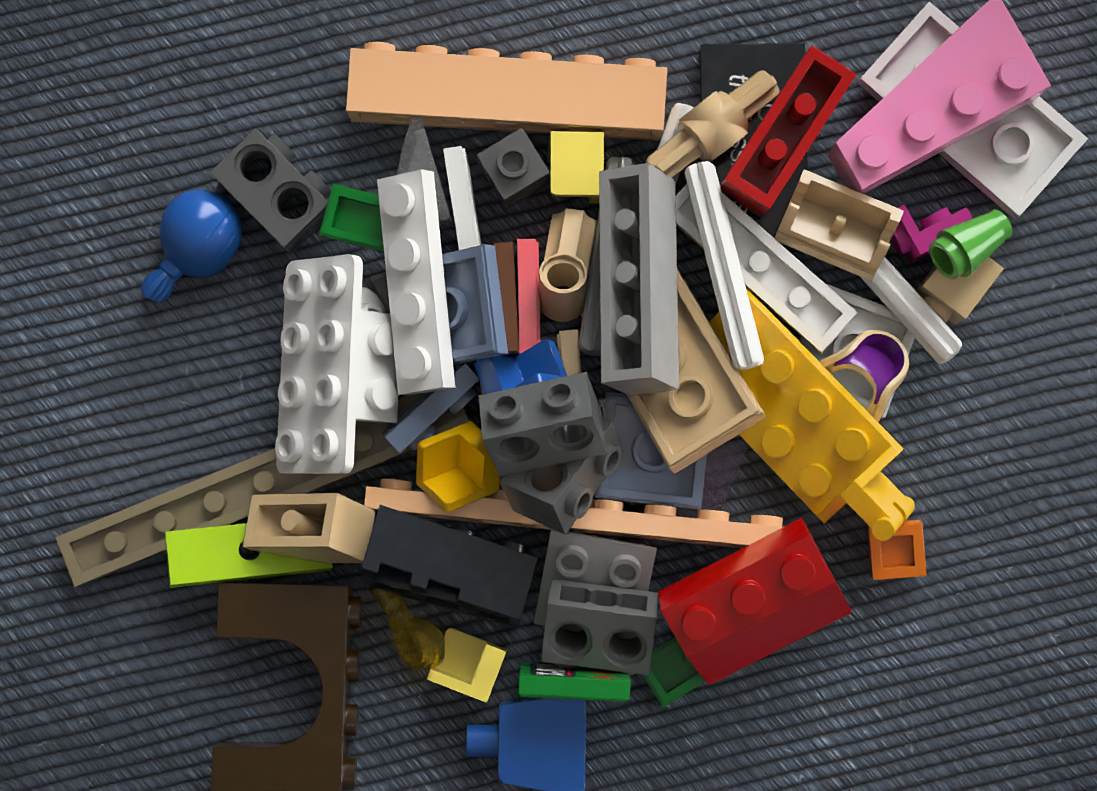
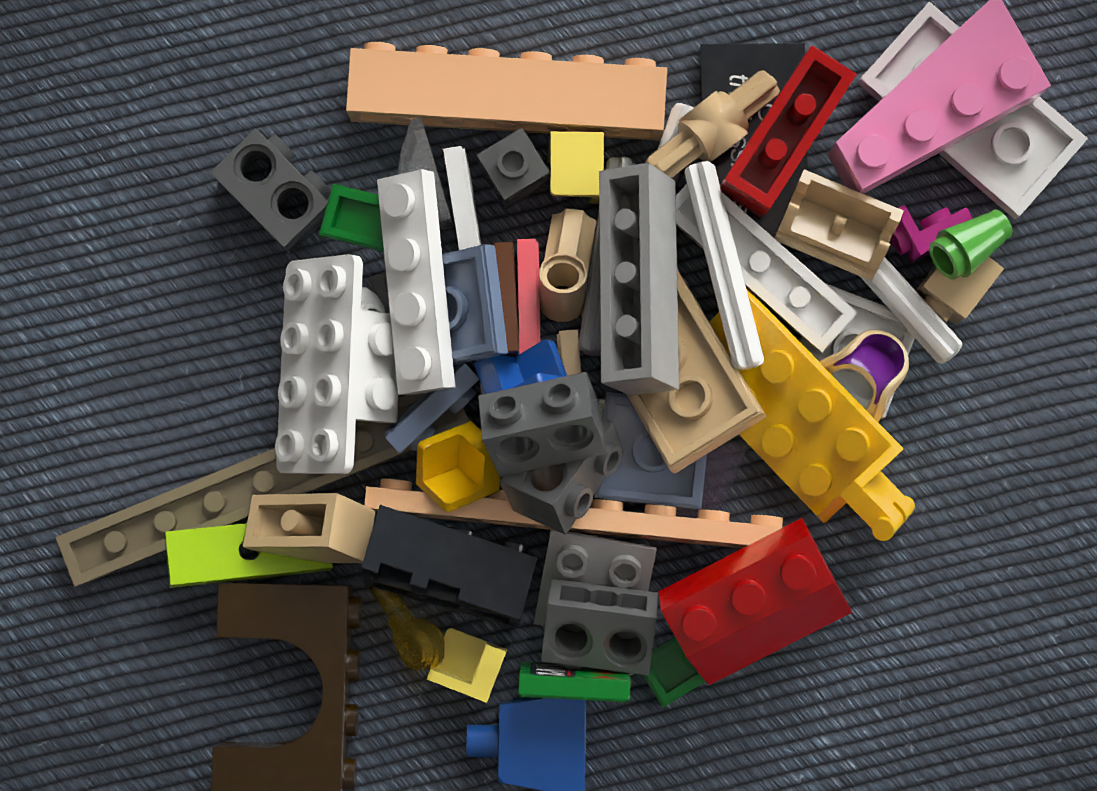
blue hair [141,189,242,303] -> none
orange plate [867,520,927,580] -> none

